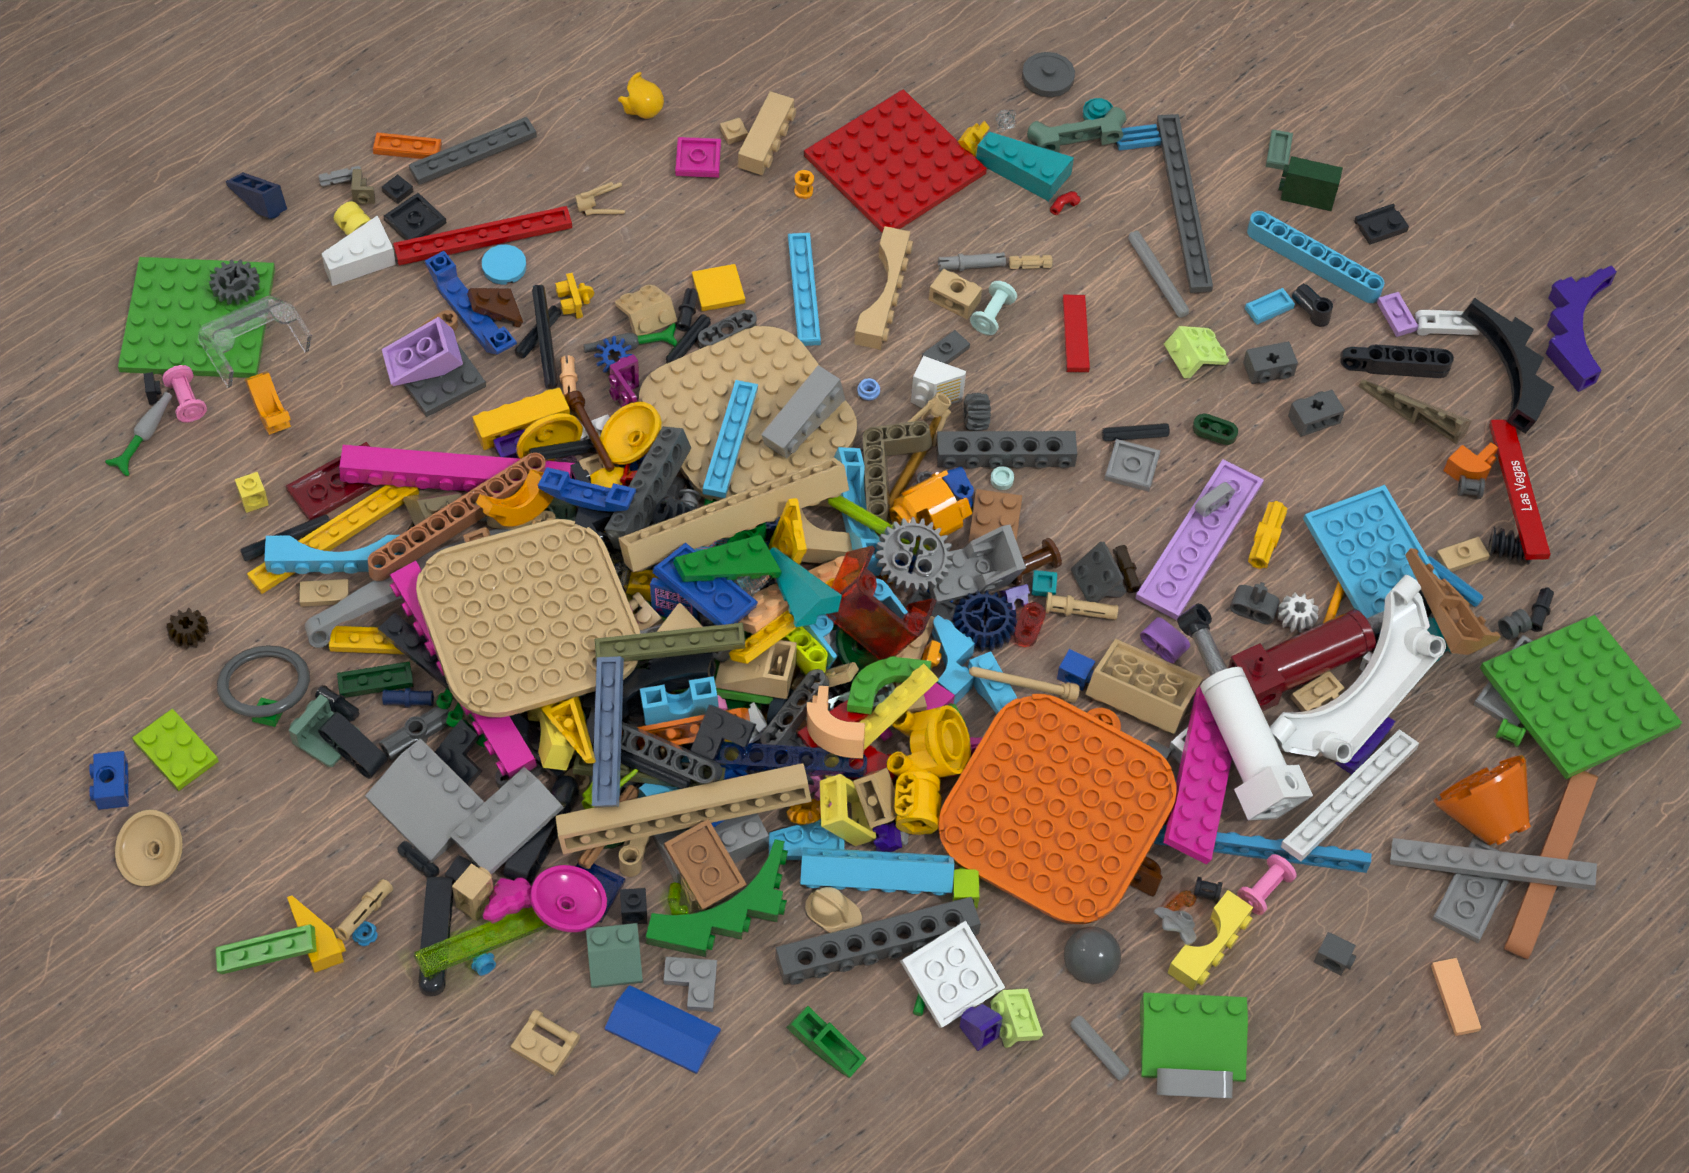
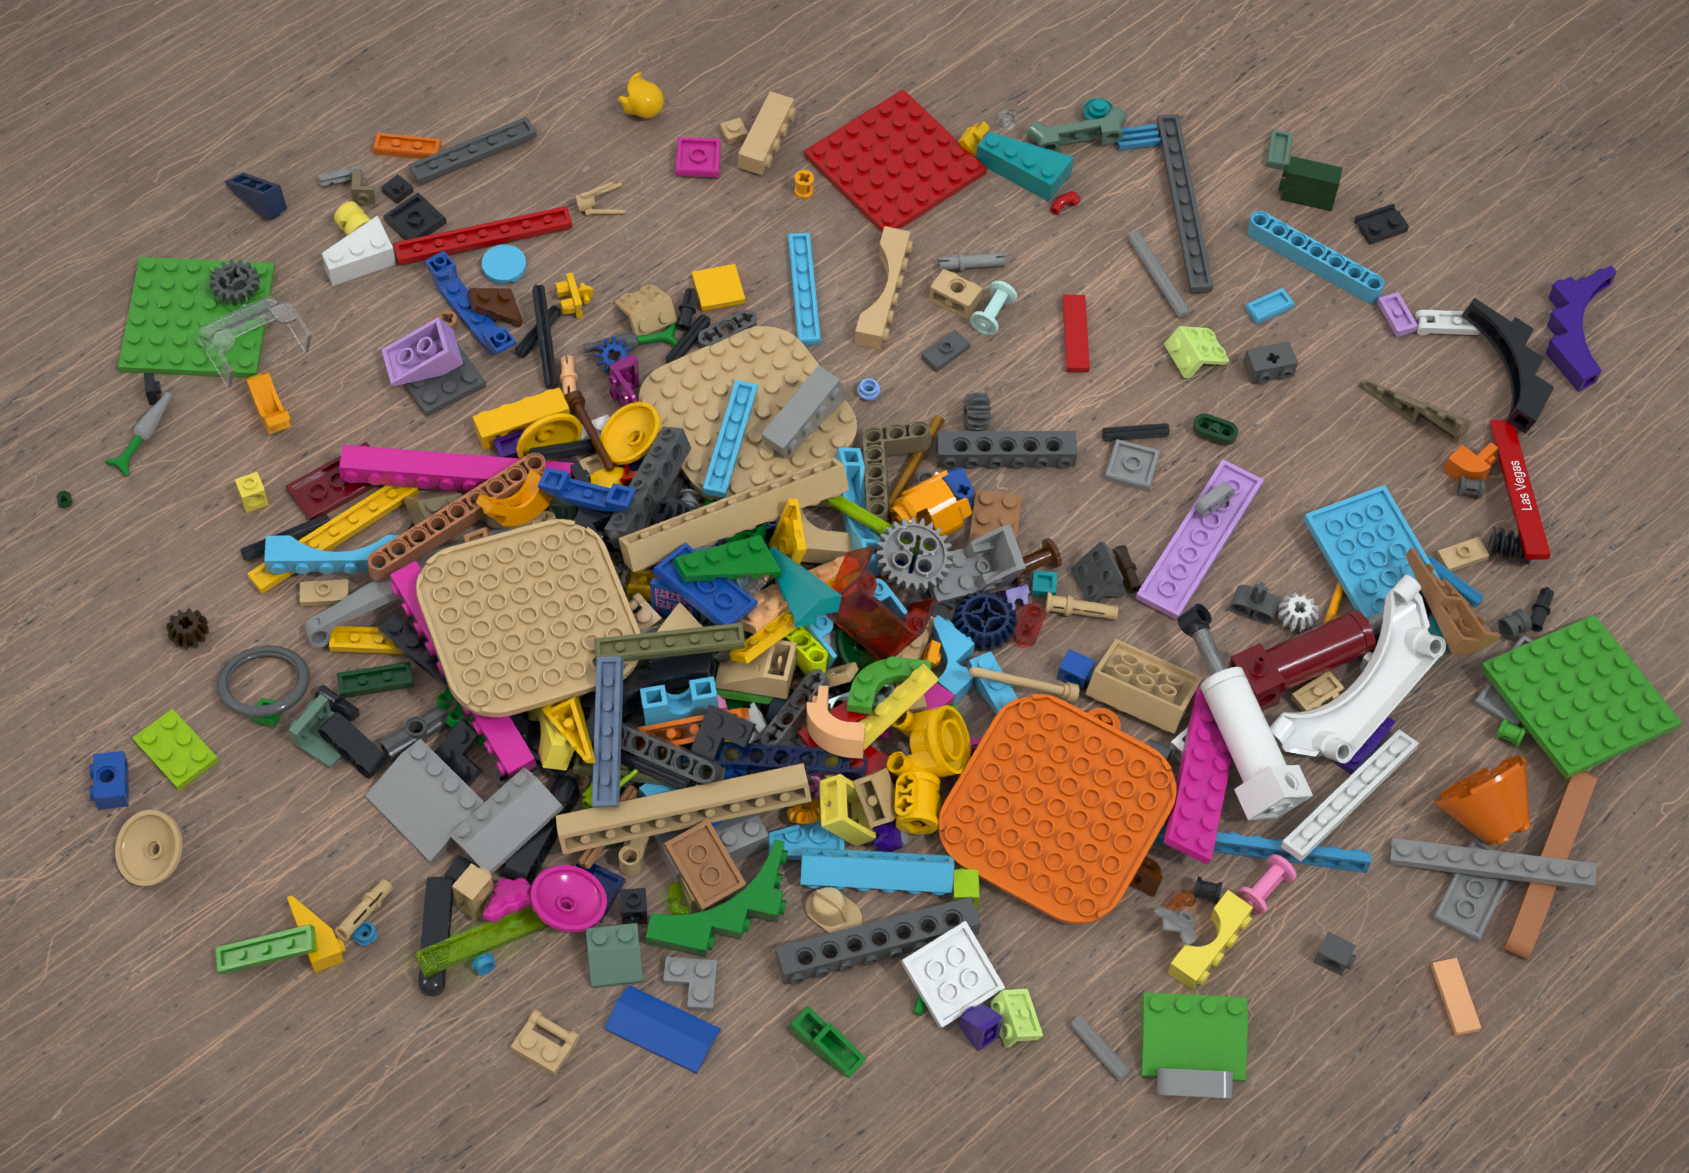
bright pink hose [162,365,207,422] -> none
dark blue pin [382,688,434,708] -> none
black axle [397,841,440,877] -> none
tan plant [908,393,951,446] -> none
white slope [911,356,966,408] -> none
light aqua tile [990,466,1014,490] -> none
tan axle [1009,255,1053,269] -> none
dark grey wheel [1022,52,1075,97] -> none
dark grey piece [1064,926,1121,984] -> none
medium lavender beam [1140,617,1190,663] -> none
yellow piece [1248,501,1288,569] -> none
dark grey brick [1288,389,1345,437] -> none
black piece [1292,283,1333,327] -> none
black piece [1340,344,1454,378] -> none
none -> dark green rock [57,490,72,508]

